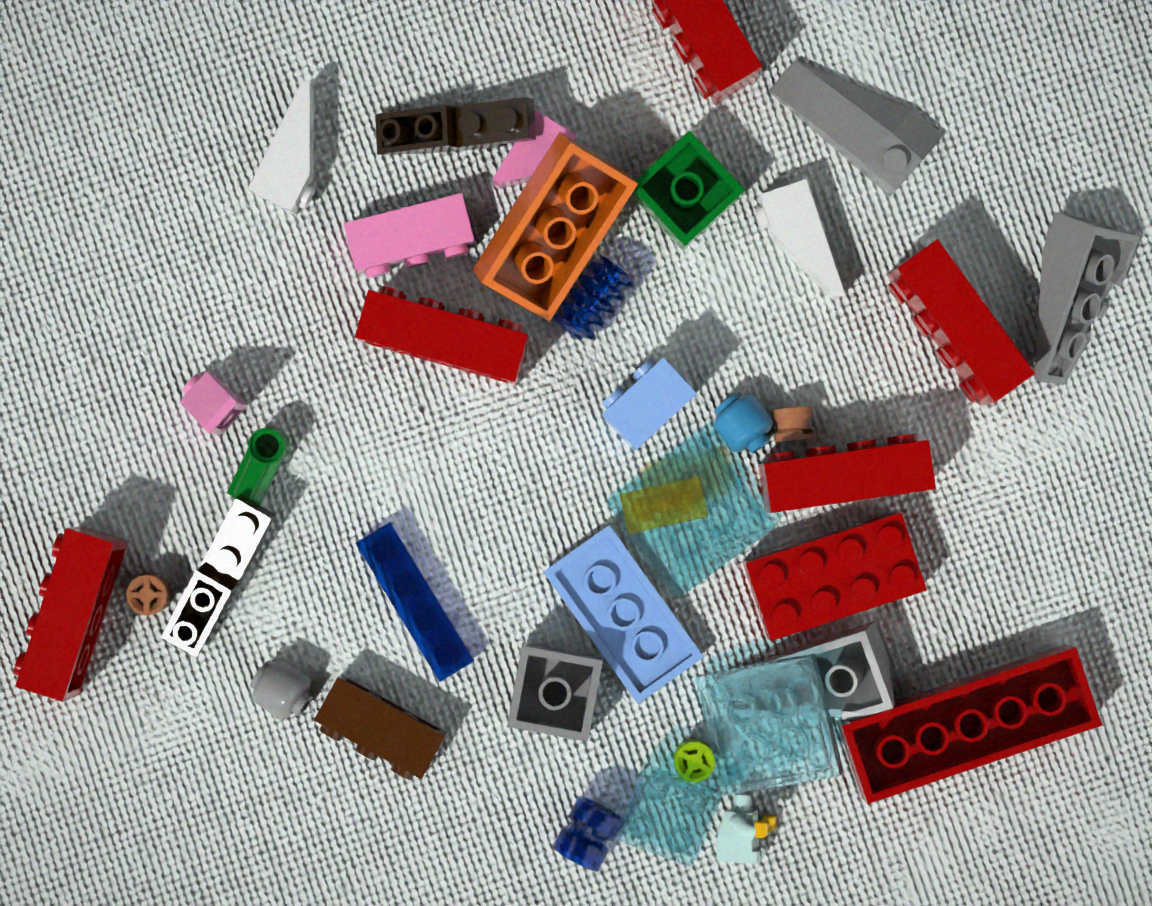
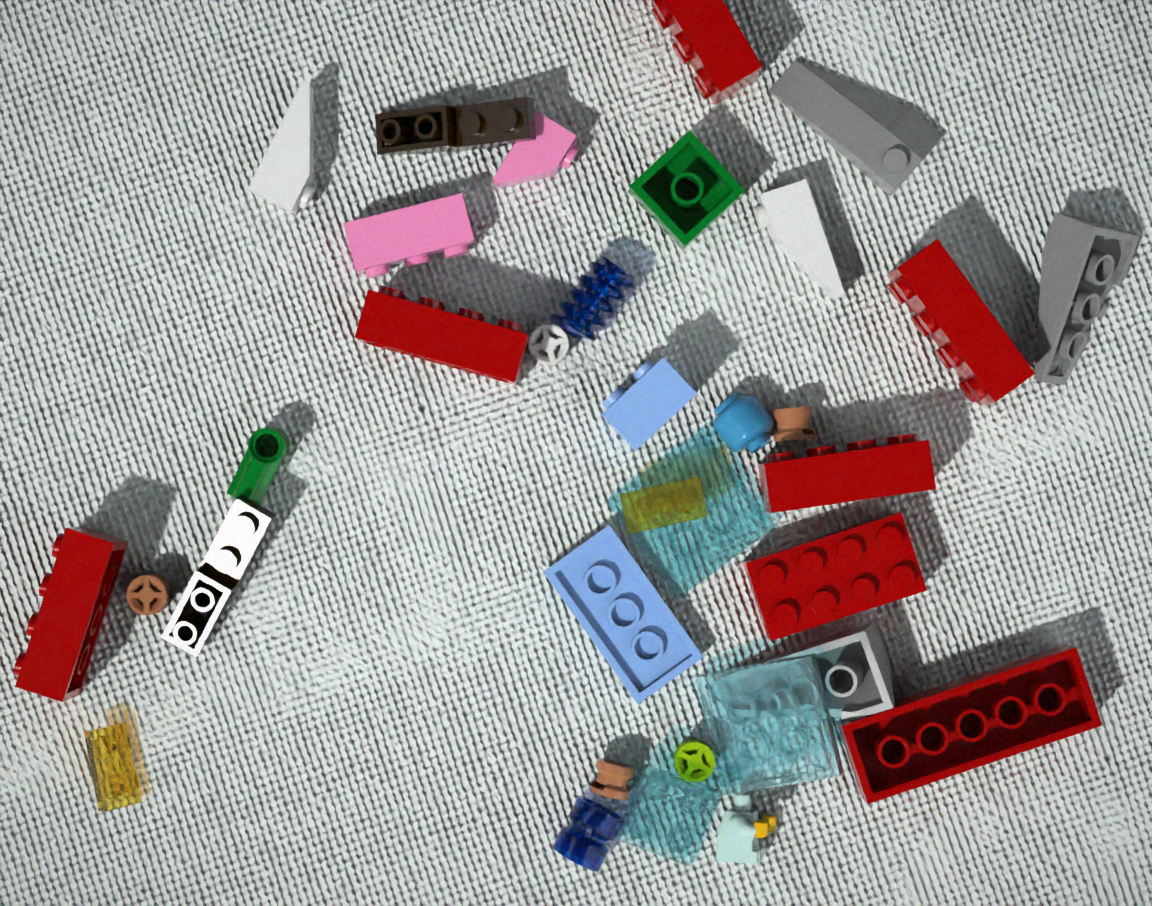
bright pink slope [179,371,248,435] -> none
light grey head [250,659,313,720] -> none
reddish brown brick [314,674,447,780] -> none
clear blue plate [355,522,475,682] -> none
orange brick [473,132,638,322] -> none
light grey brick [507,642,603,742] -> none
none -> clear yellow plate [84,722,142,812]
none -> white wheel [528,324,569,366]
none -> nougat wheel [590,758,636,801]

